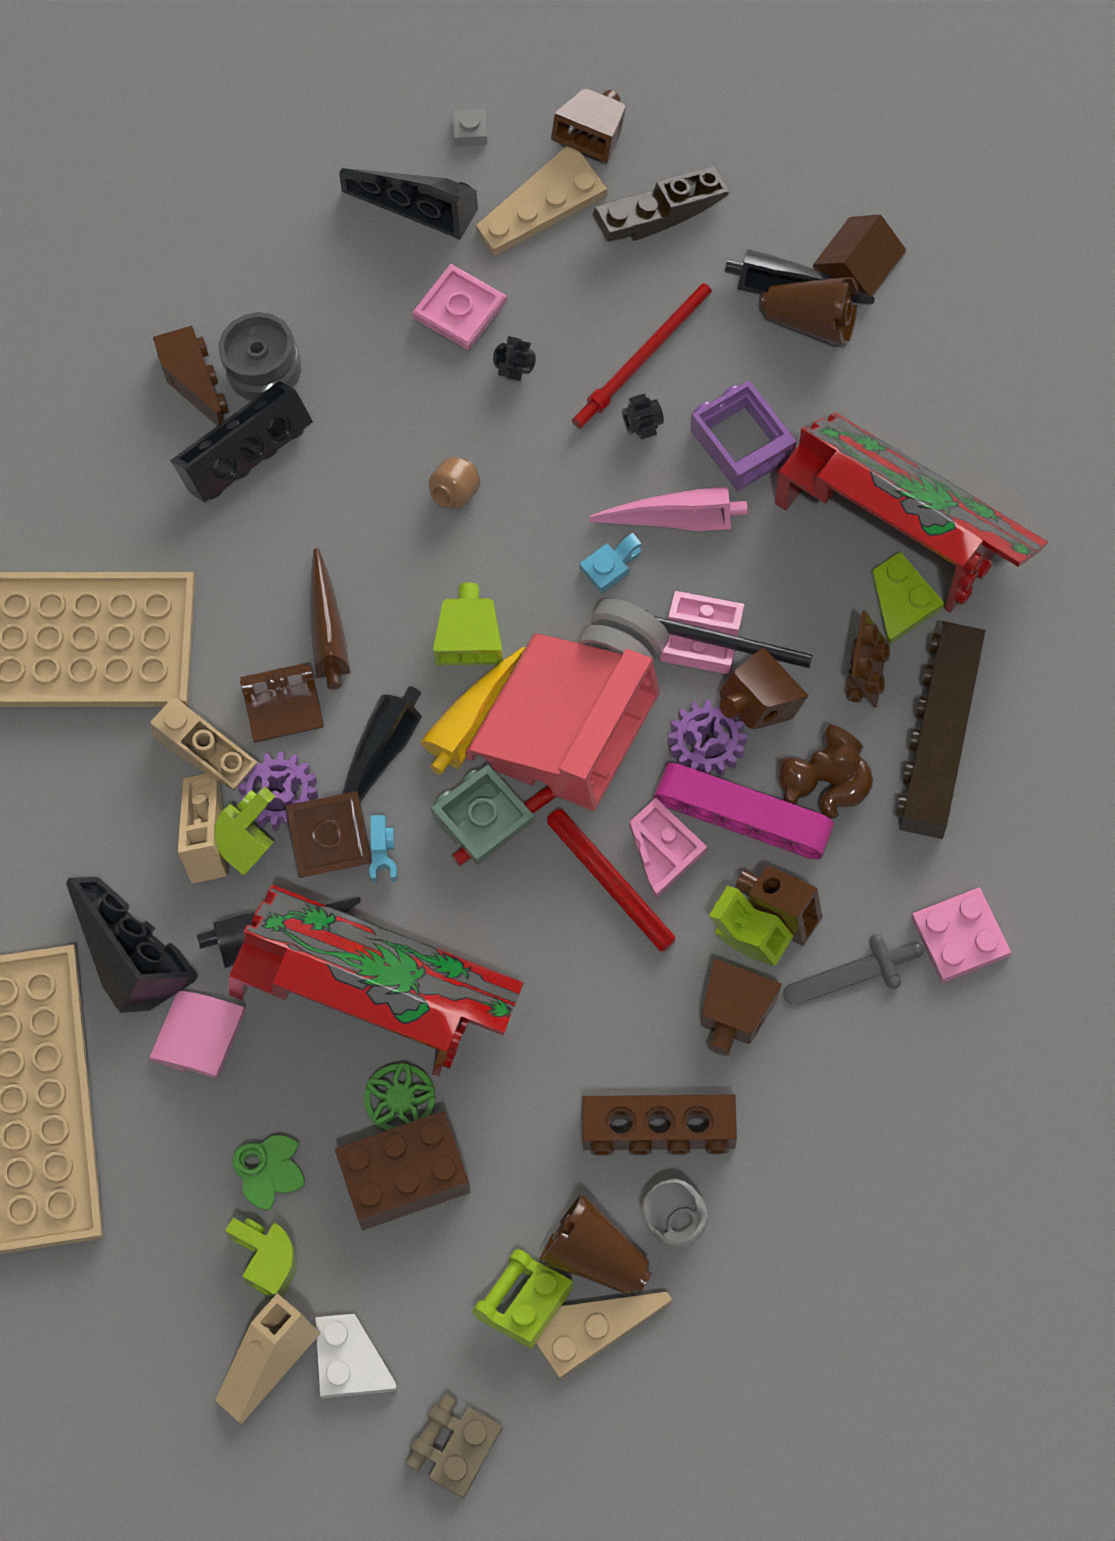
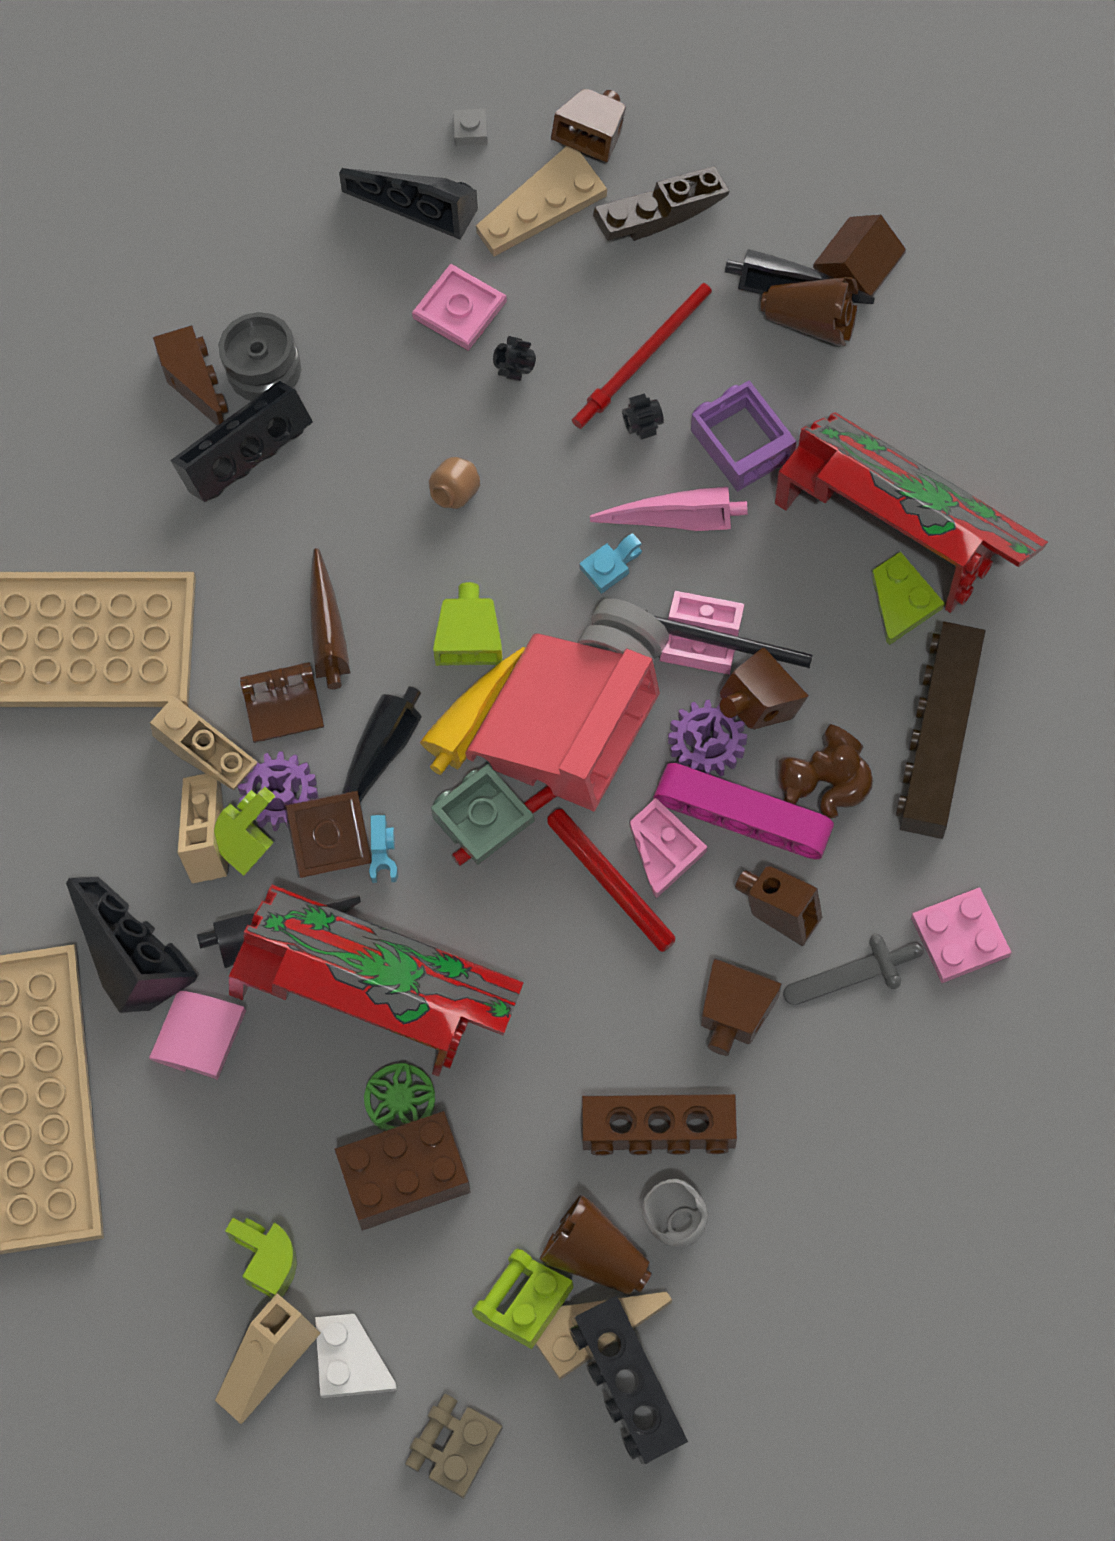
bright green plate [233,1135,305,1210] -> none
lime brick [709,886,793,966] -> none
reddish brown hinge [845,611,890,707] -> none
none -> black brick [569,1296,688,1464]

